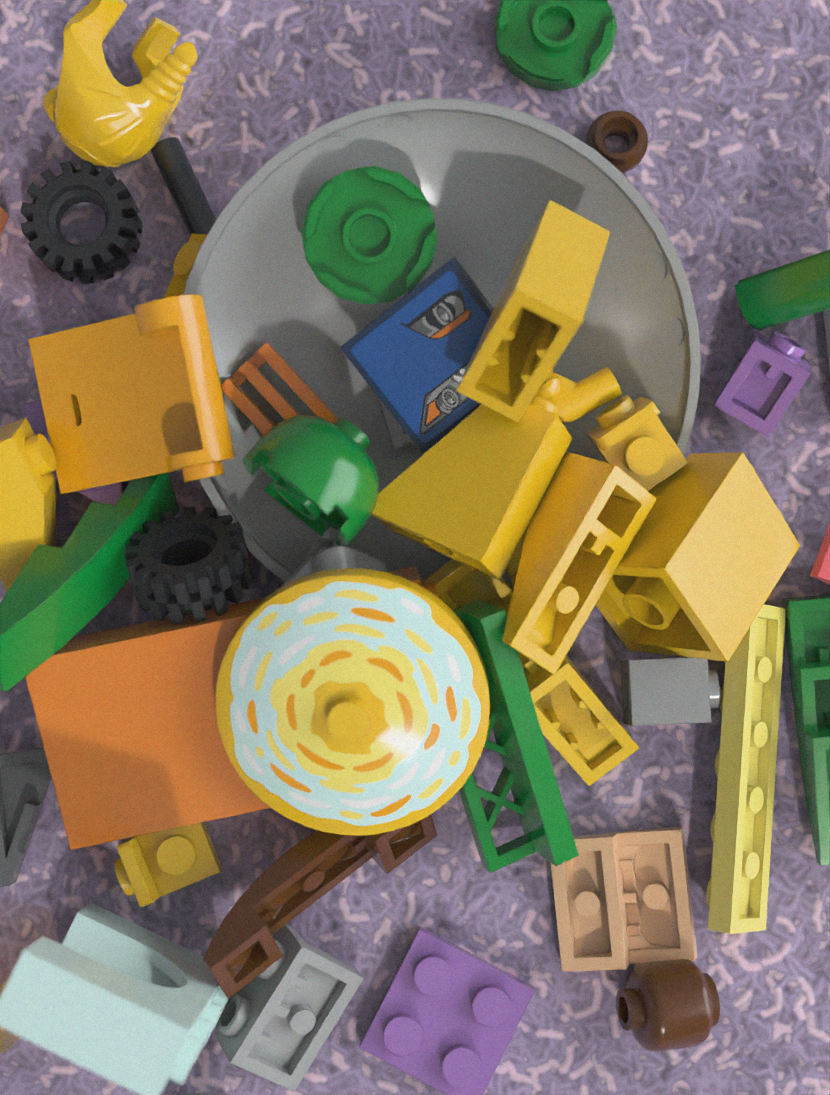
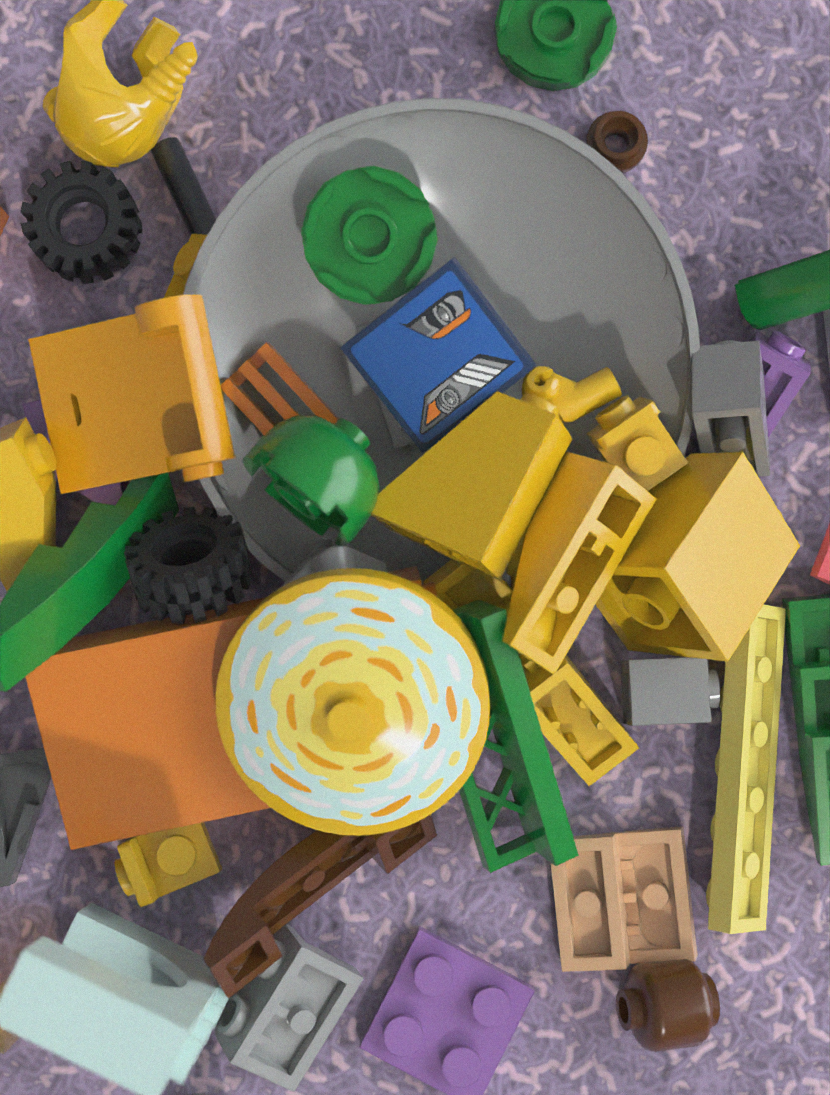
yellow slope [456,200,610,422] -> none
none -> light grey slope [692,340,770,477]

